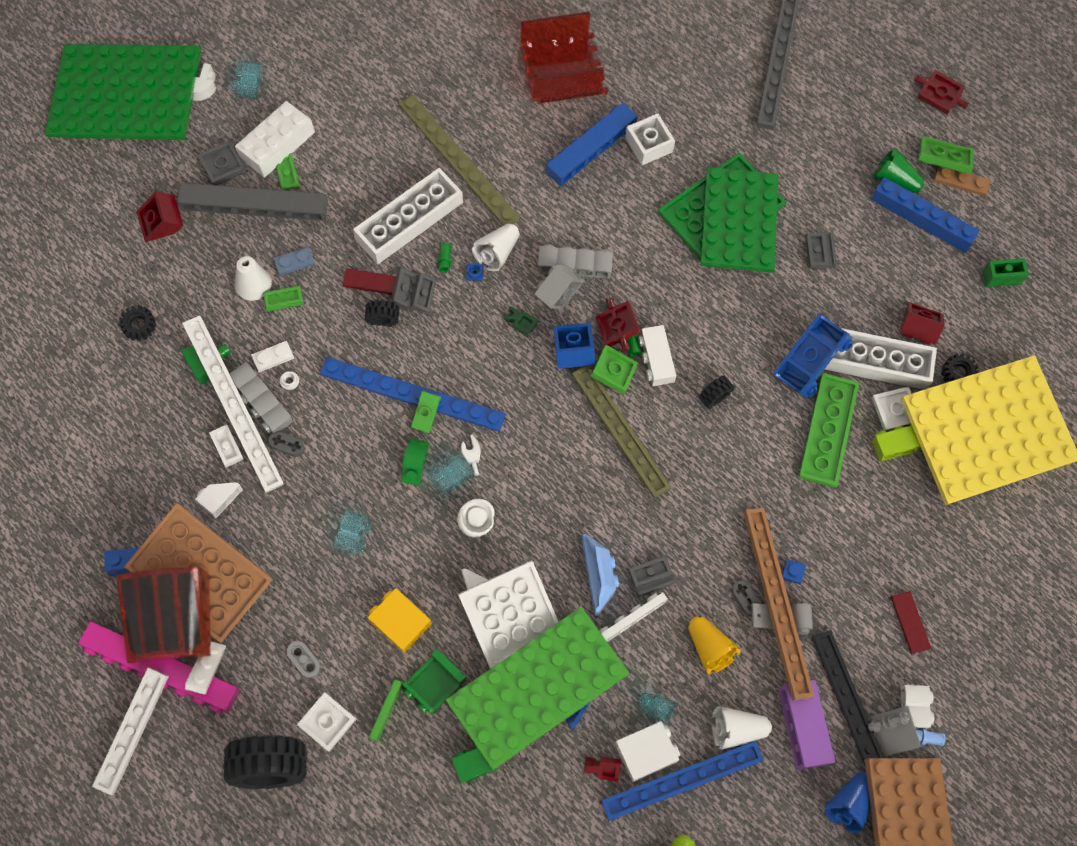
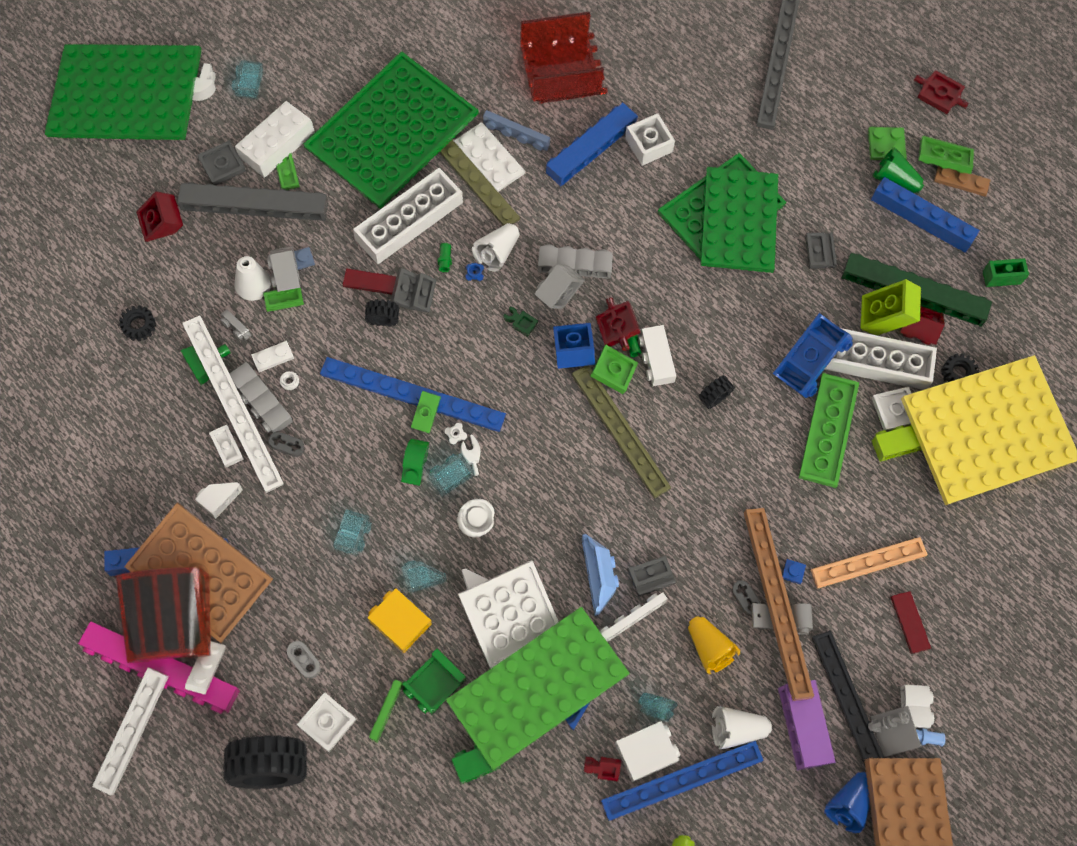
none -> light grey plate [220,309,251,341]
none -> light grey brick [267,246,301,292]
none -> green plate [303,51,479,209]
none -> clear light blue slope [401,561,447,594]
none -> white plate [445,423,467,445]
none -> white plate [454,122,525,192]
none -> sand blue plate [483,110,550,151]
none -> light nougat tile [810,537,928,589]
none -> dark green brick [841,253,992,327]
none -> lime brick [860,279,921,336]
none -> bright green plate [868,127,907,160]

